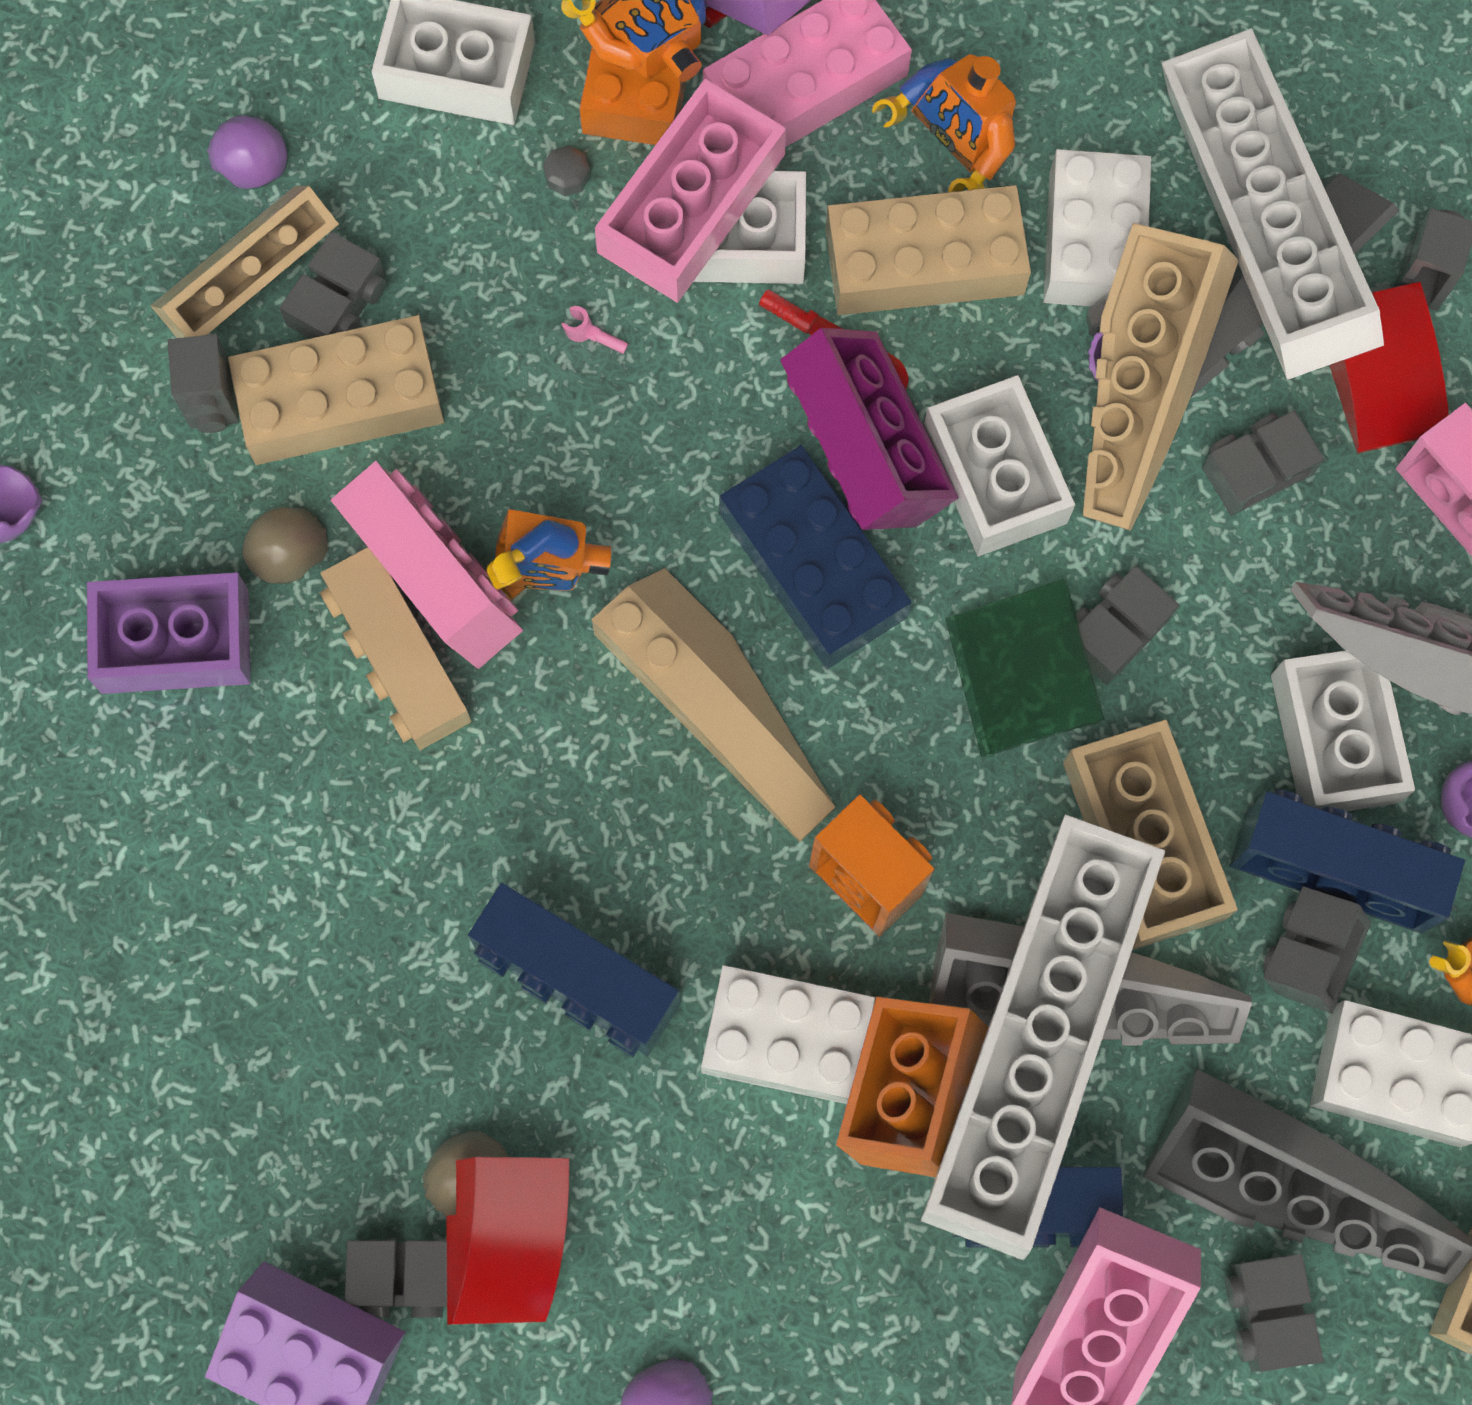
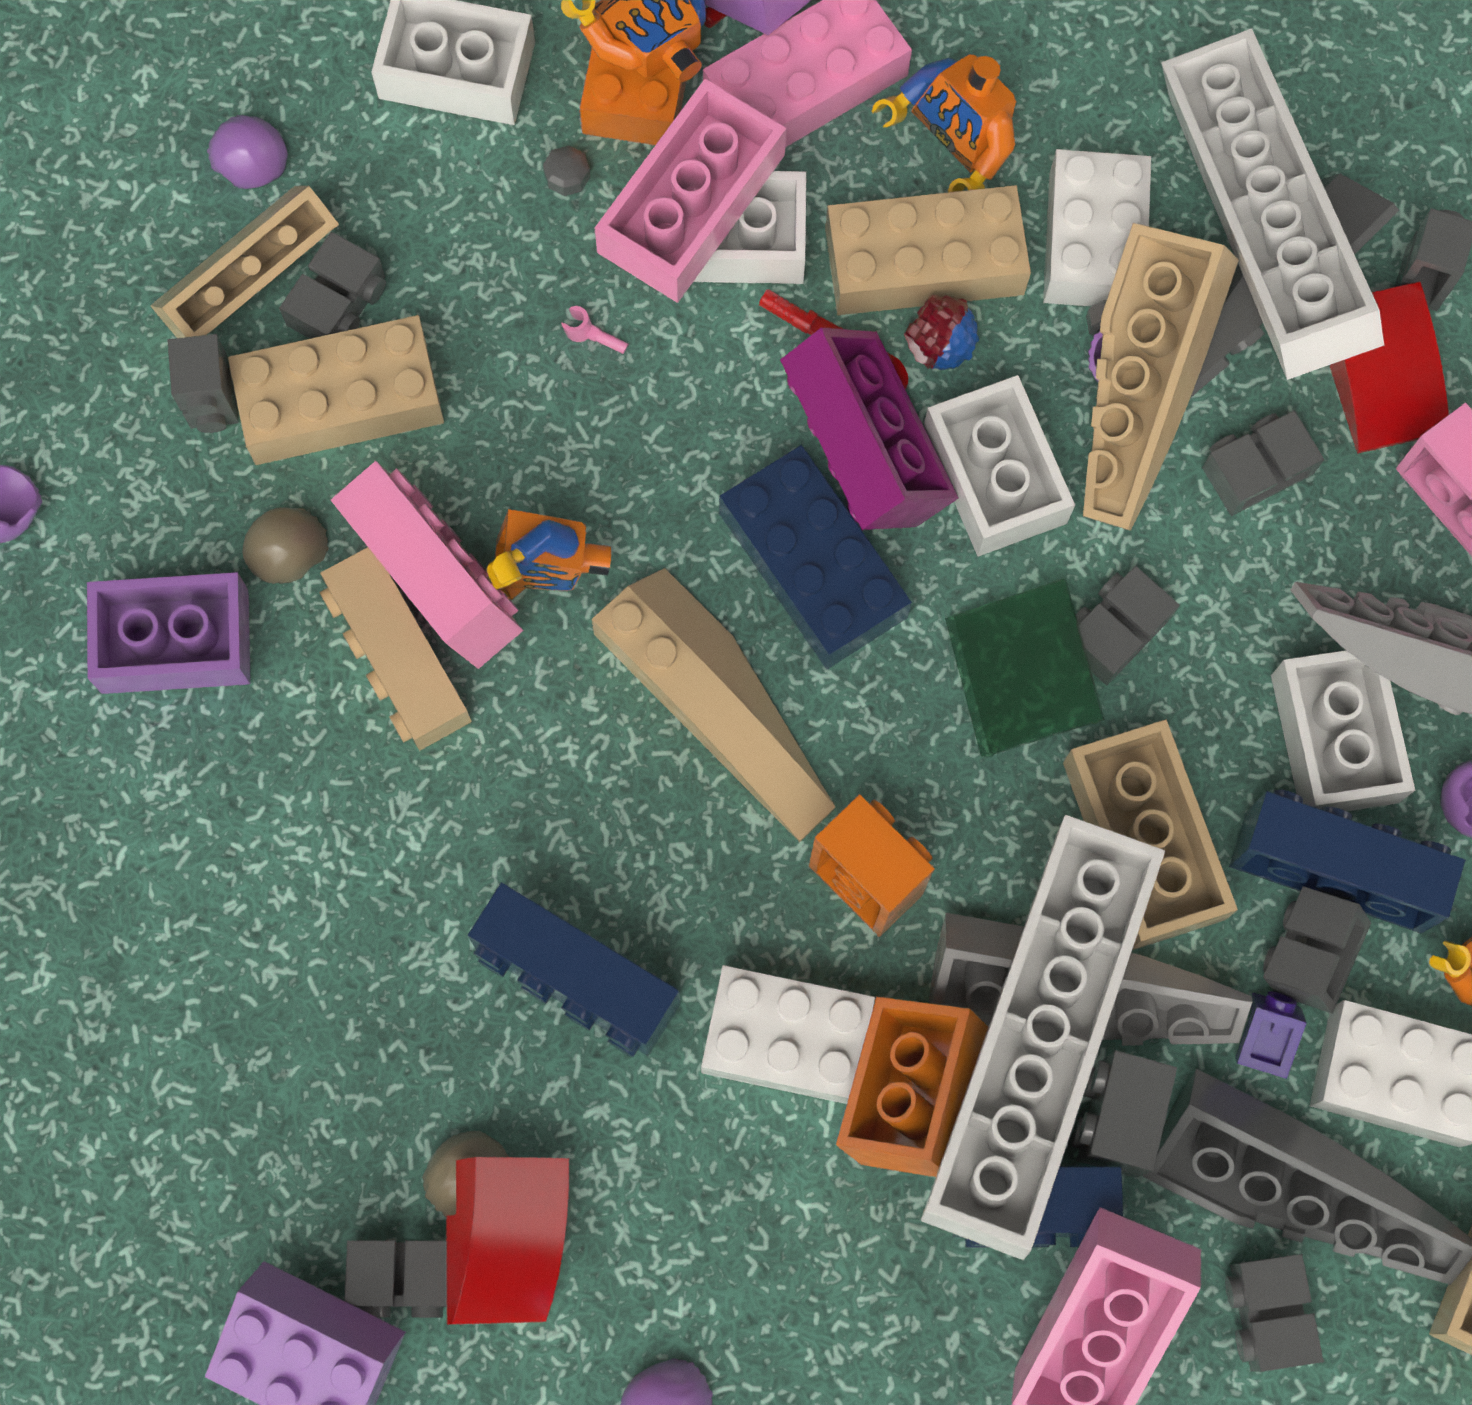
none -> dark red piece [904,294,979,370]
none -> dark grey brick [1071,1050,1177,1178]
none -> bracket [1236,991,1307,1079]

